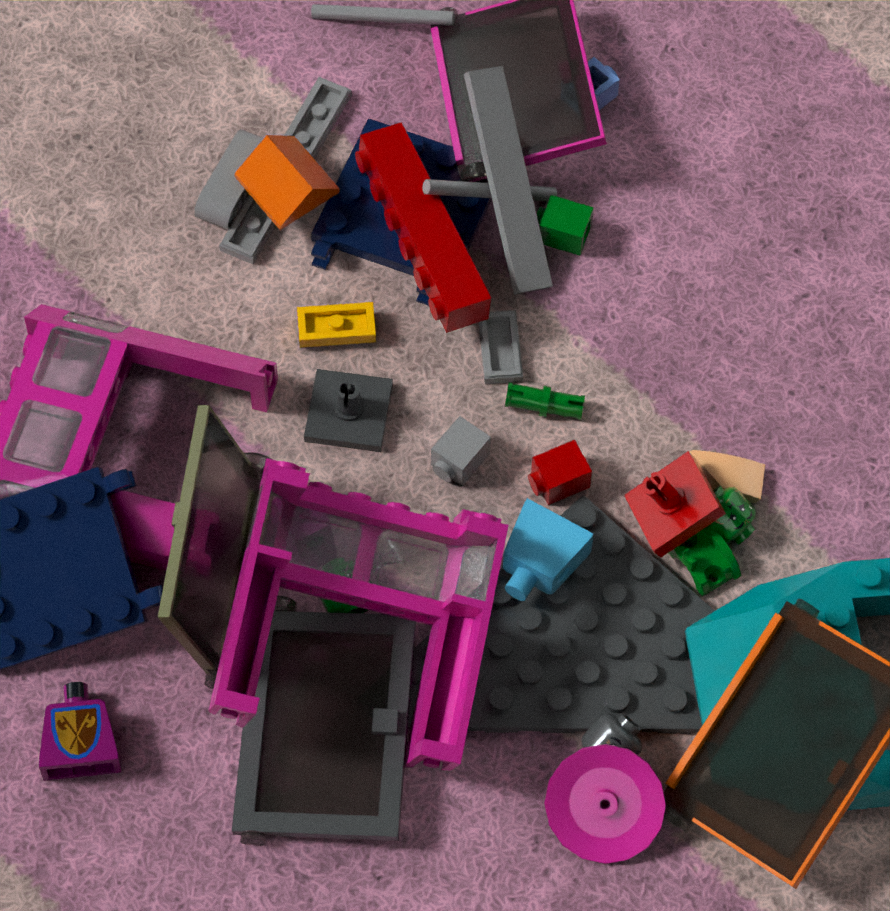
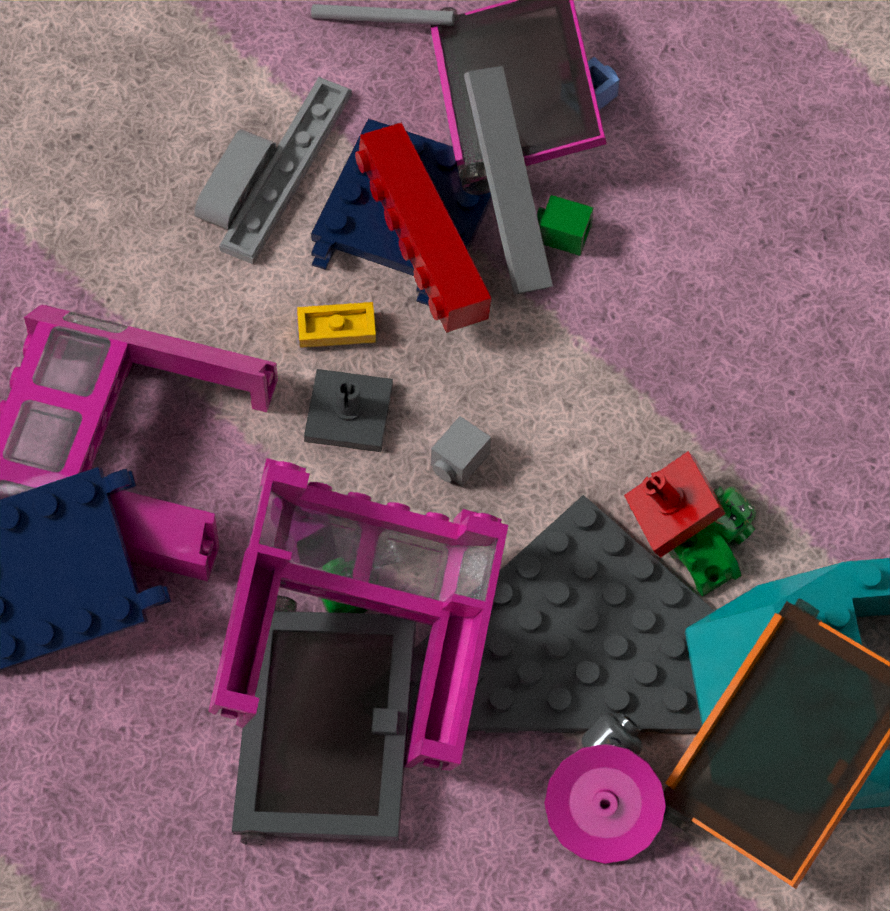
torso [39,682,122,781] -> none
clear smoke door [158,405,273,689] -> none
orange slope [235,135,340,230] -> none
light grey bar [422,179,557,202] -> none
light grey tile [478,310,523,384] -> none
medium azure torso [503,498,594,601] -> none
green pin [505,382,585,420] -> none
red brick [528,440,592,505] -> none
light nougat slope [690,450,765,503] -> none

